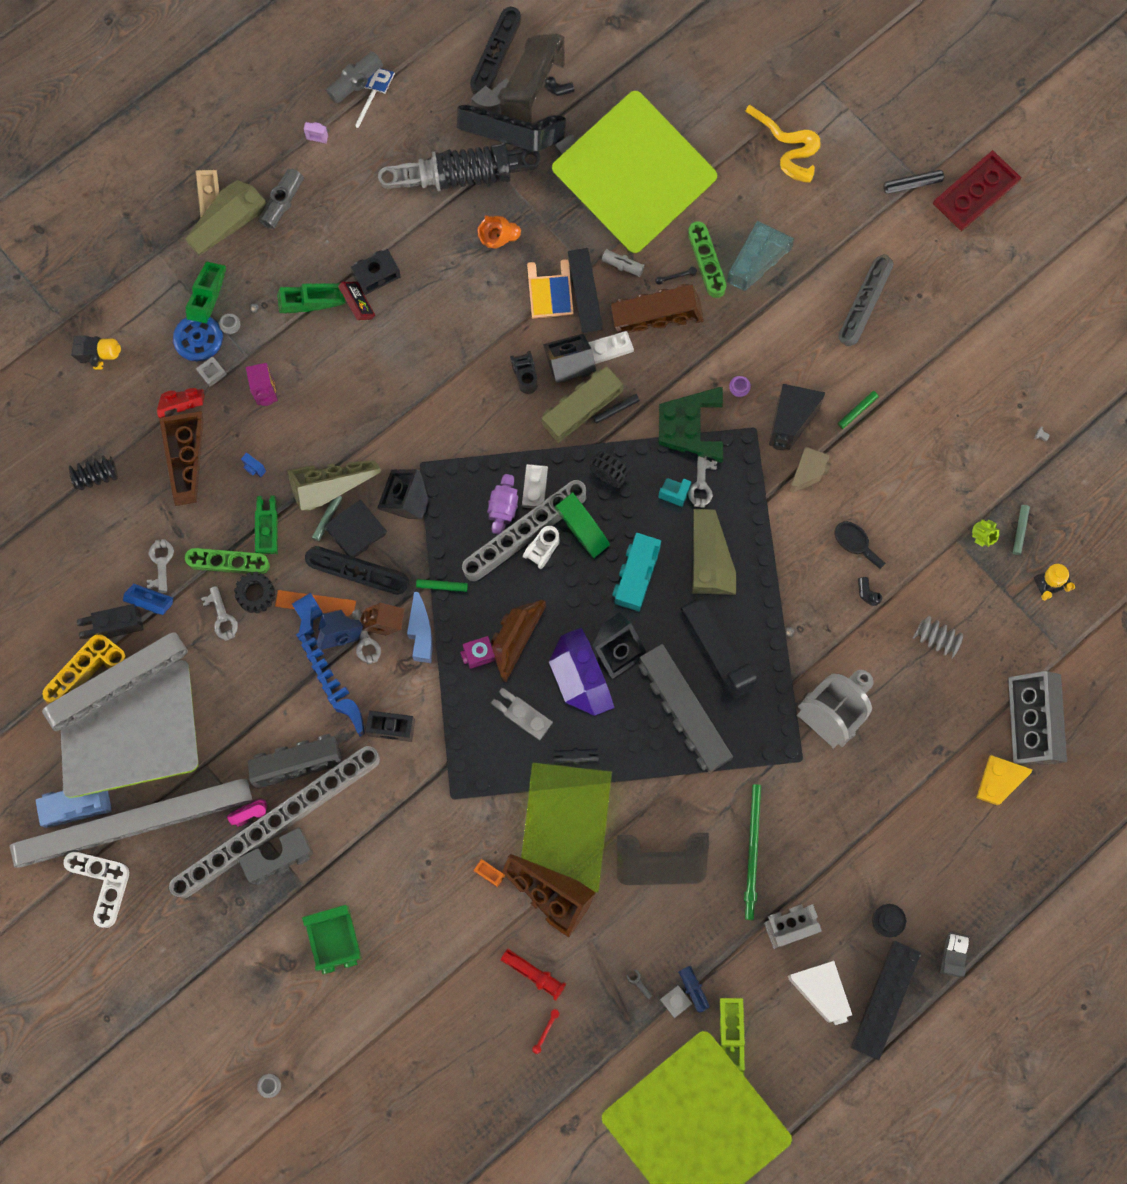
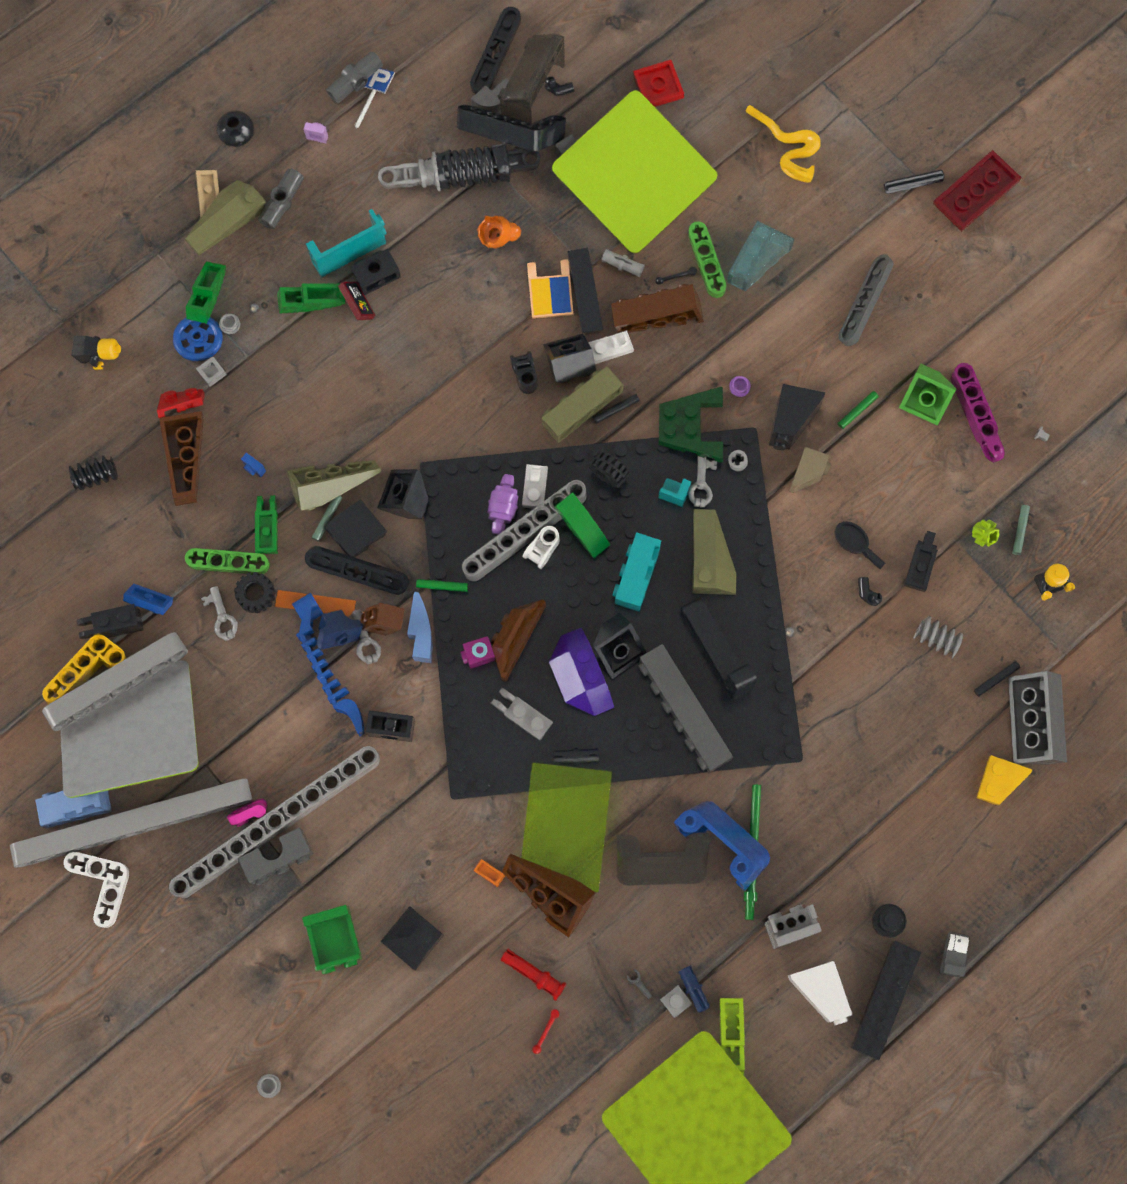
light grey piece [147,539,174,593] -> none
magenta brick [246,363,278,406] -> none
dark grey slope [248,734,343,789] -> none
light grey animal [797,670,873,749] -> none
none -> black piece [217,110,254,147]
none -> teal panel [306,209,387,278]
none -> black slope [380,906,444,971]
none -> red plate [633,60,684,107]
none -> blue windscreen [674,801,770,891]
none -> light grey bush [728,450,748,471]
none -> bright green slope [899,363,956,426]
none -> black hinge [904,531,938,592]
none -> magenta piece [951,363,1005,462]
none -> black piece [974,661,1021,697]

